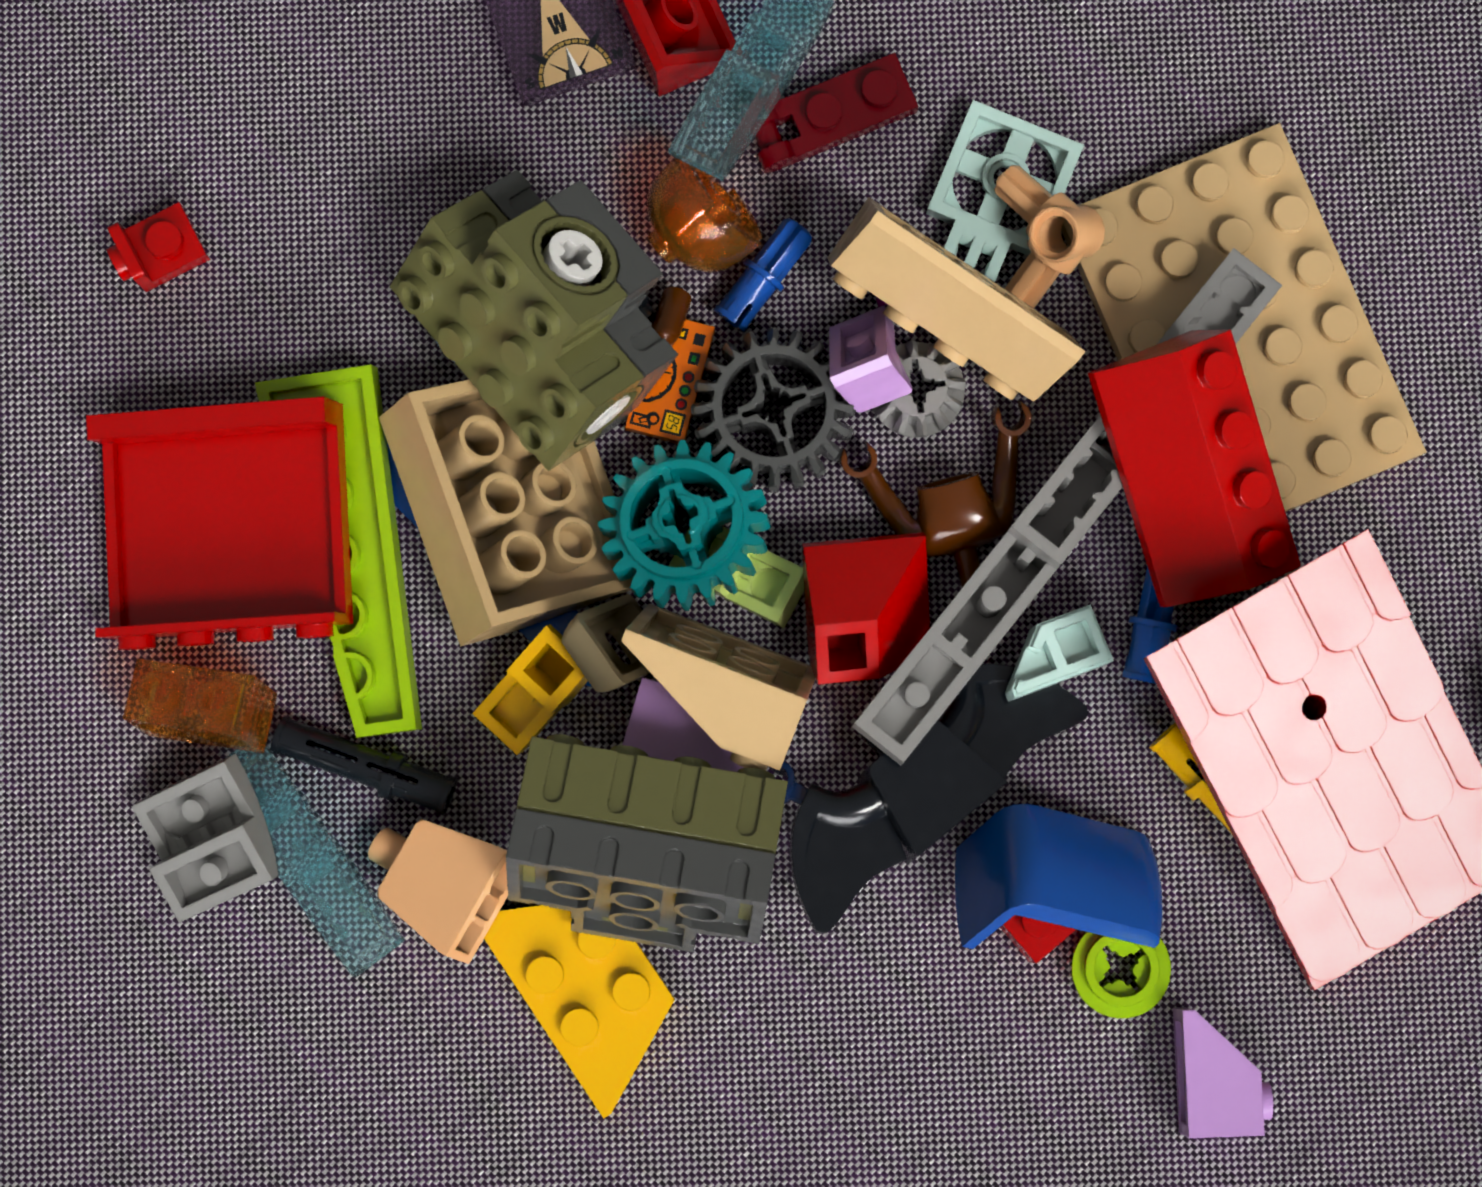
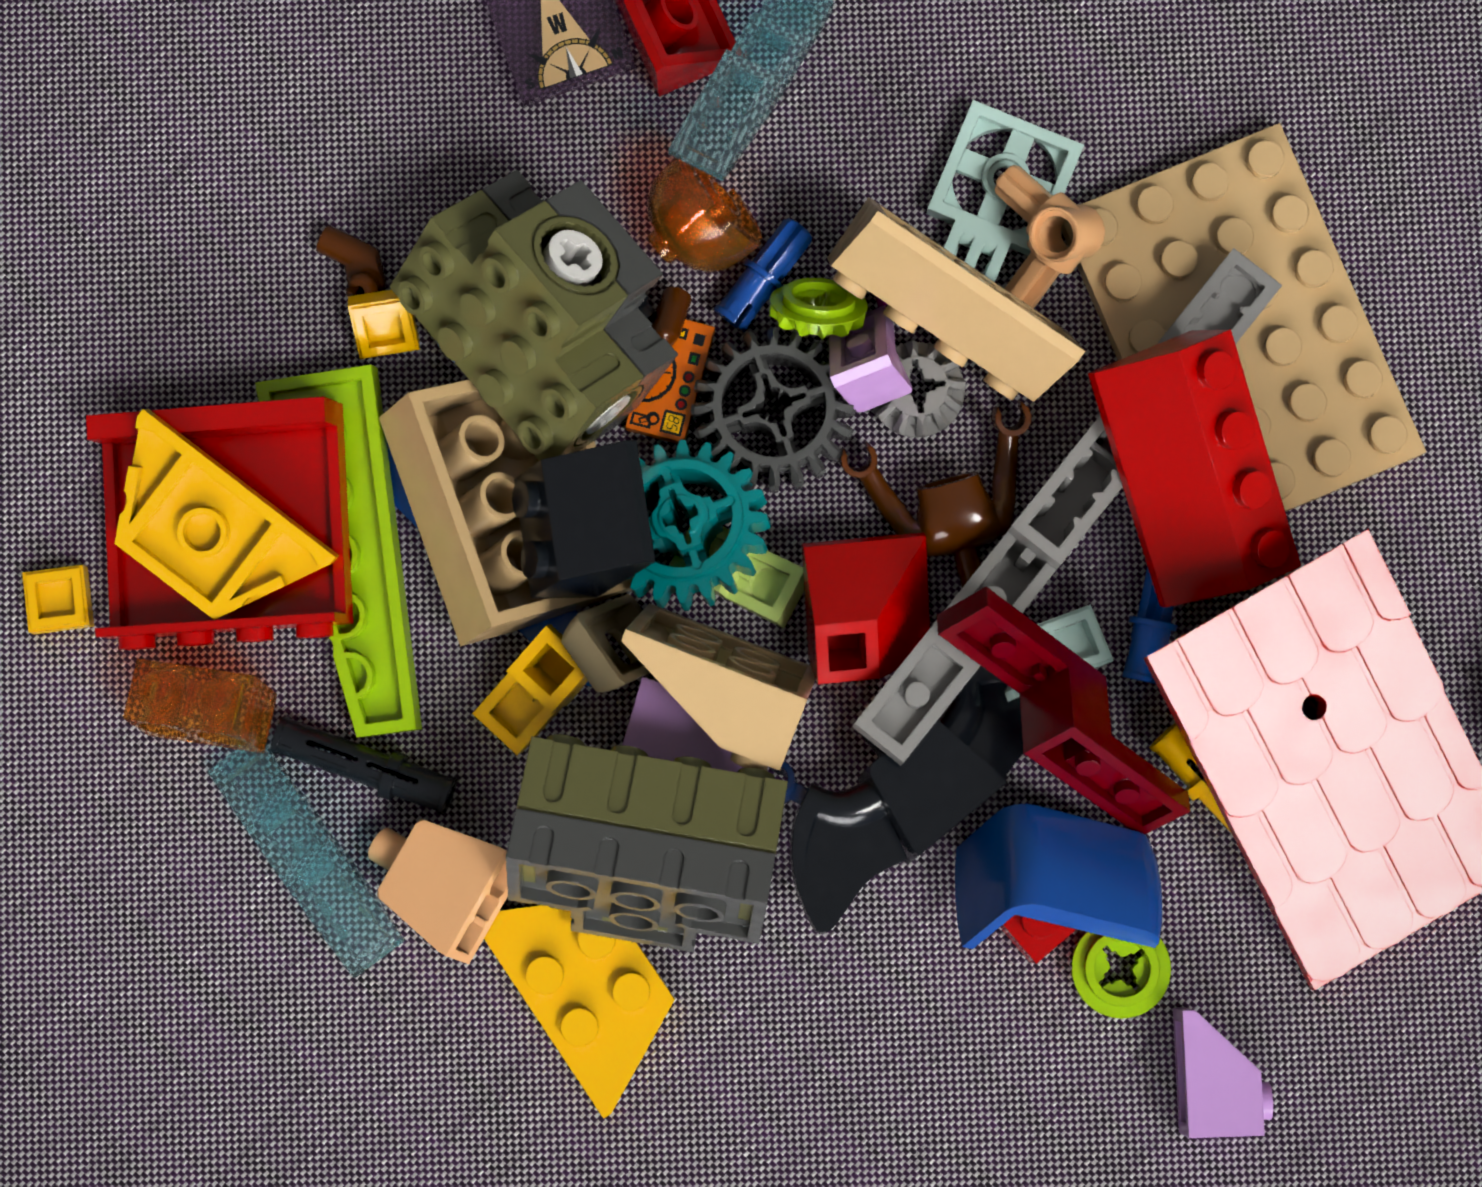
red bracket [106,202,211,292] -> none
light grey slope [131,753,278,923] -> none
dark red plate [740,52,919,173] -> none
none -> yellow tile [22,565,94,635]
none -> yellow wing [114,409,339,620]
none -> reddish brown arm [316,225,387,296]
none -> yellow tile [348,289,420,359]
none -> black slope [512,440,655,598]
none -> lime gear [769,278,868,340]
none -> dark red bracket [937,586,1190,834]

